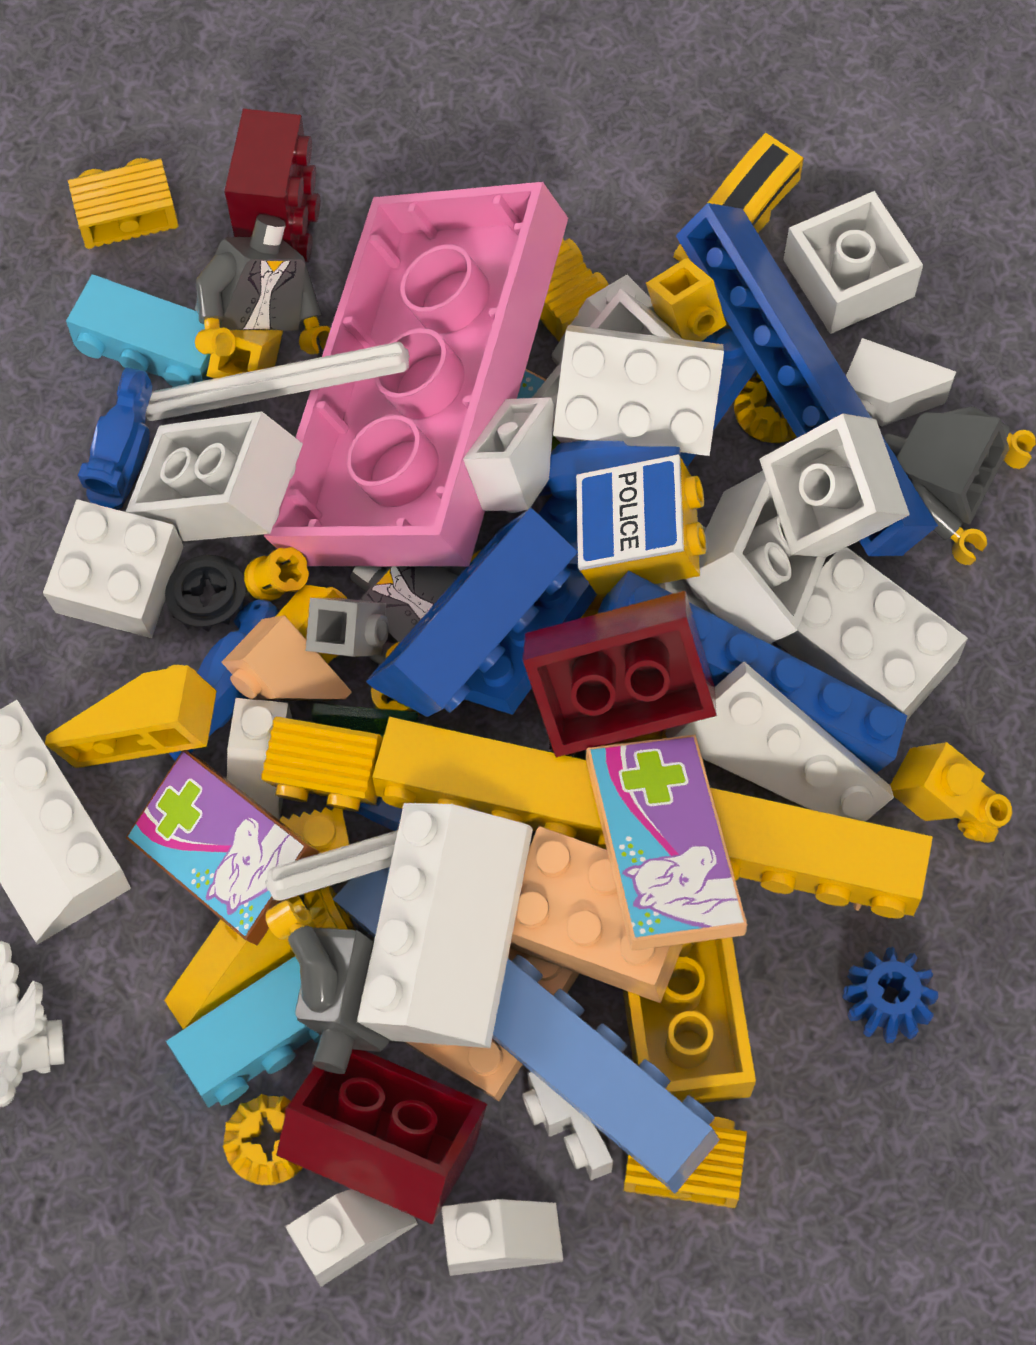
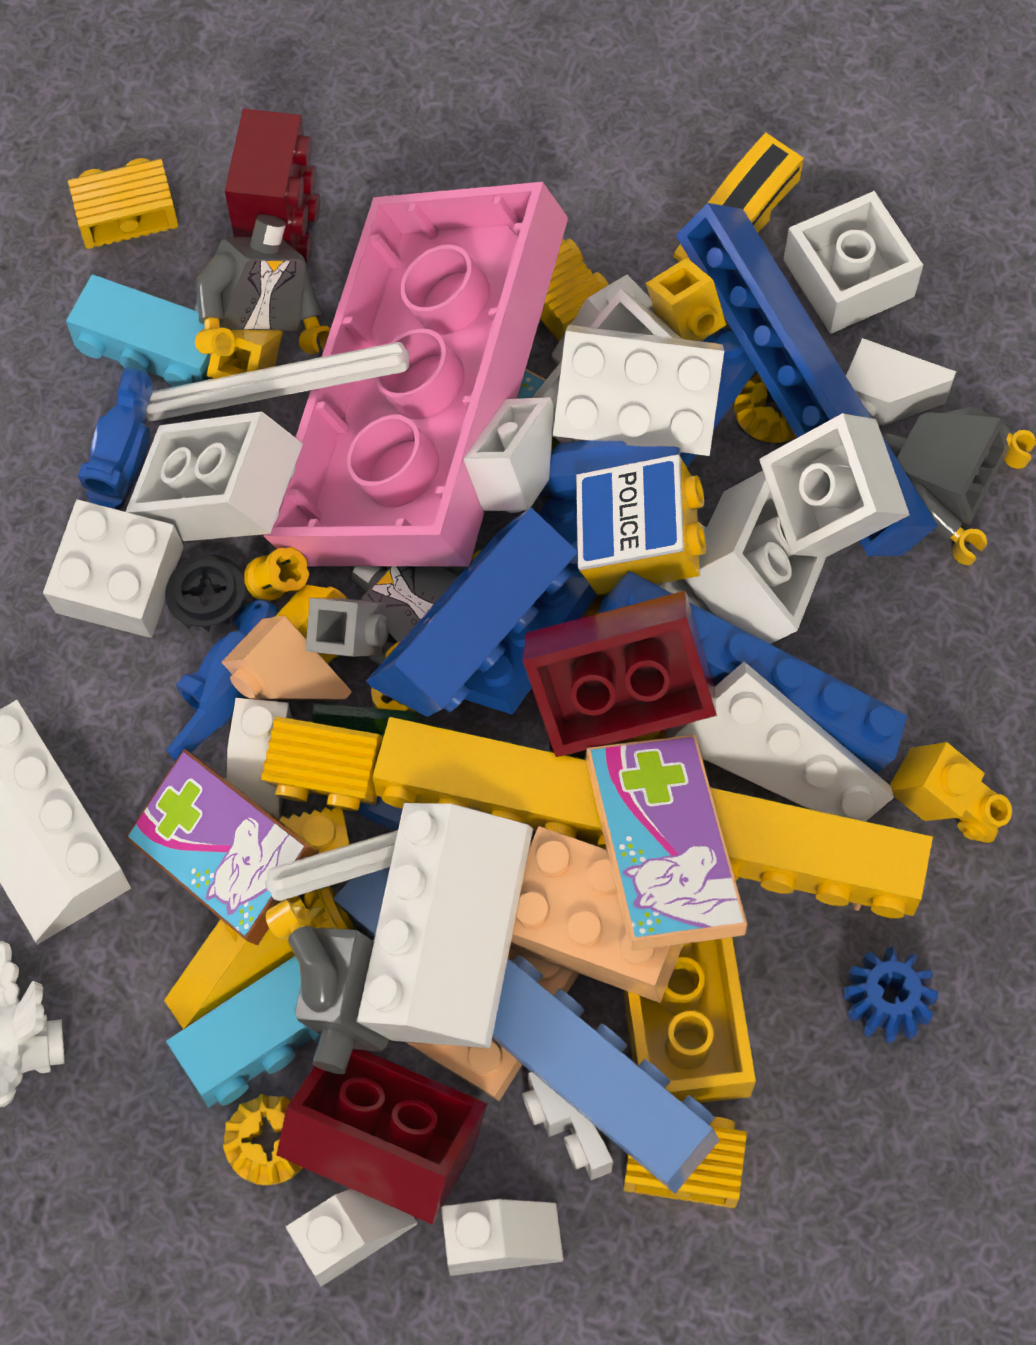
yellow slope [45,665,217,768] -> none
white brick [775,547,968,721] -> none

